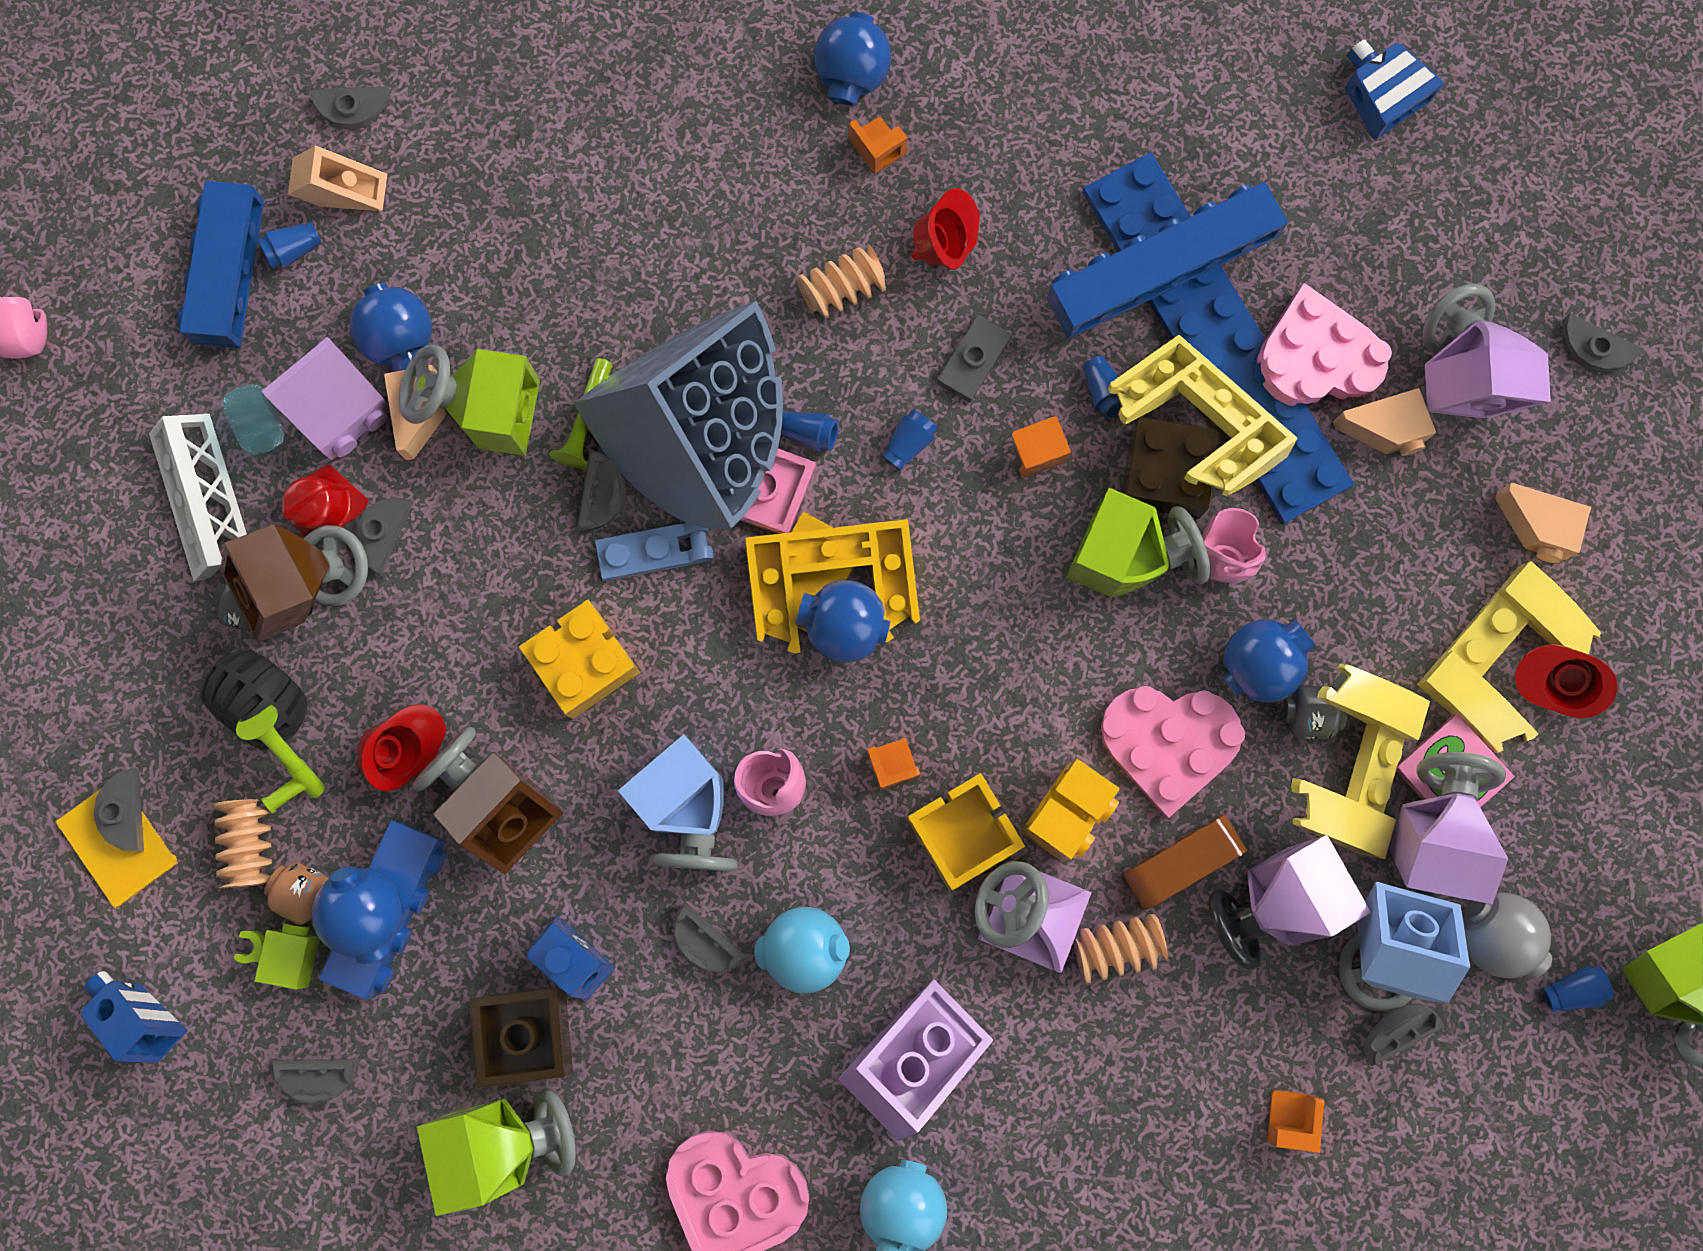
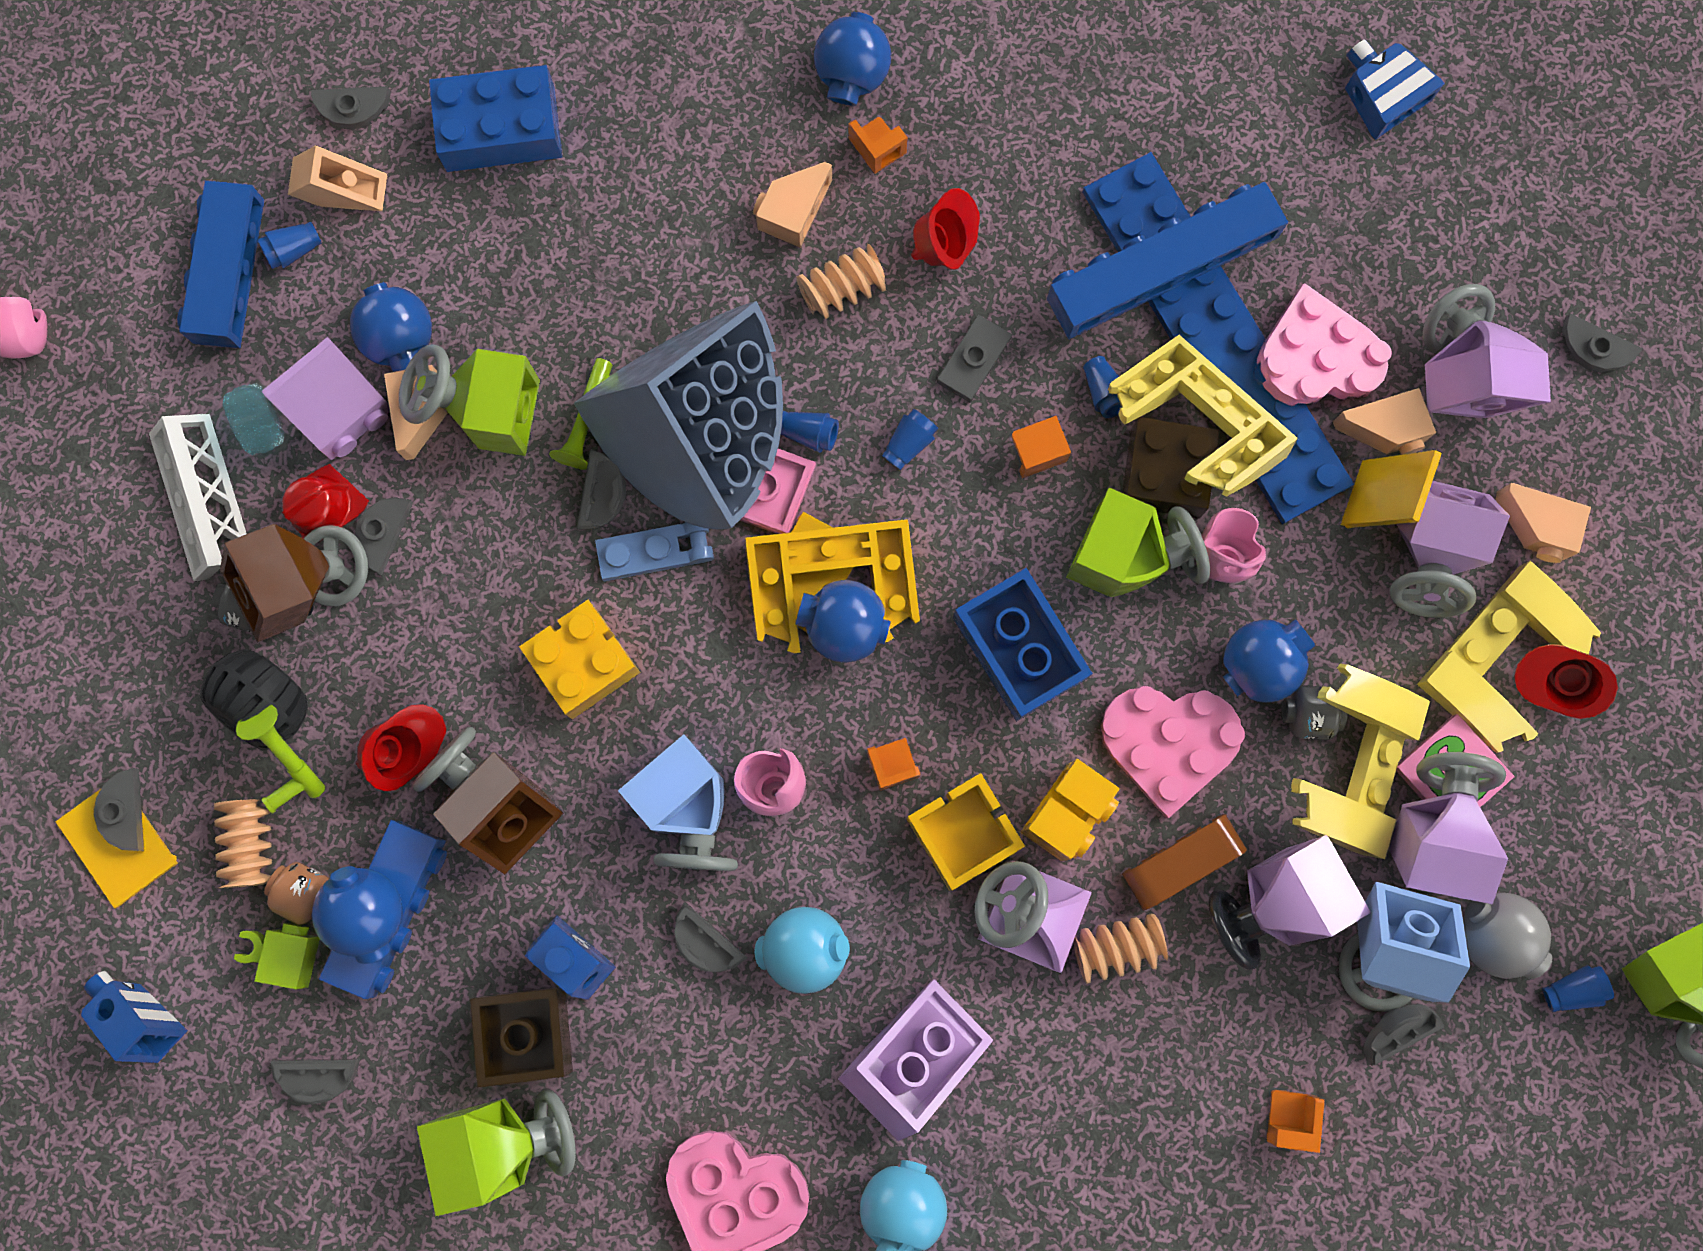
none -> blue brick [429,65,563,172]
none -> light nougat slope [753,162,832,248]
none -> blue brick [952,568,1093,722]
none -> yellow piece [1340,450,1442,528]
none -> lavender piece [1390,481,1510,618]

